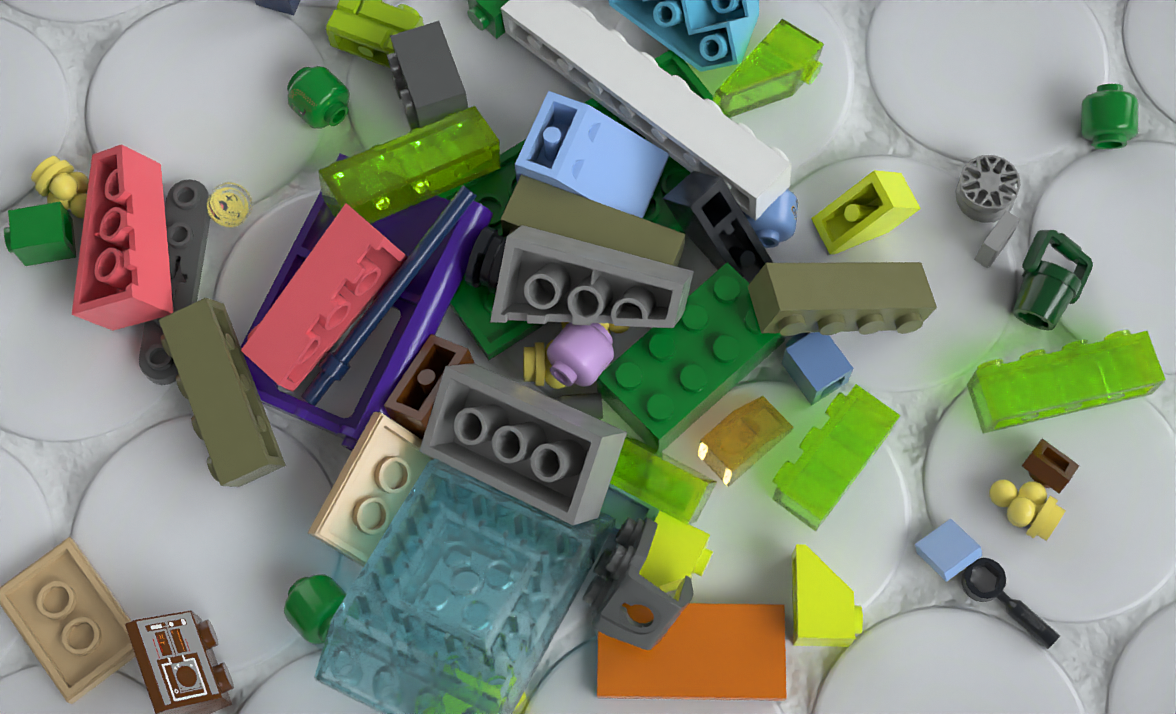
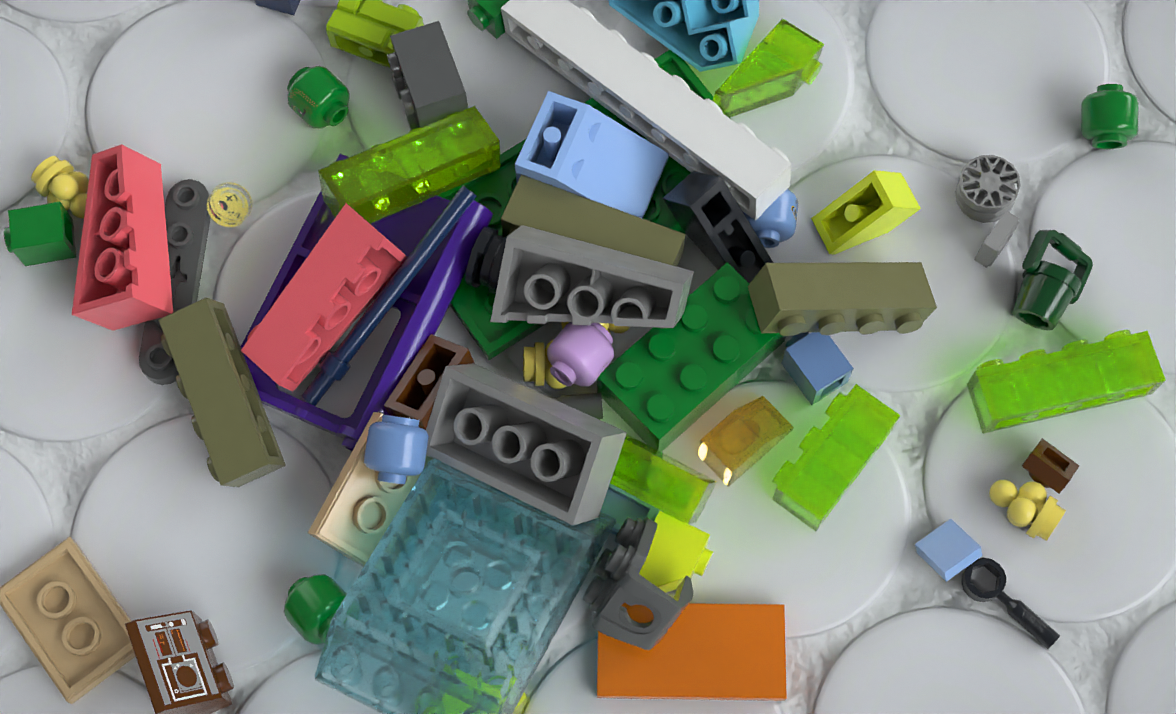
neon yellow slope [791,544,863,647] -> none
none -> medium blue head [364,415,429,484]

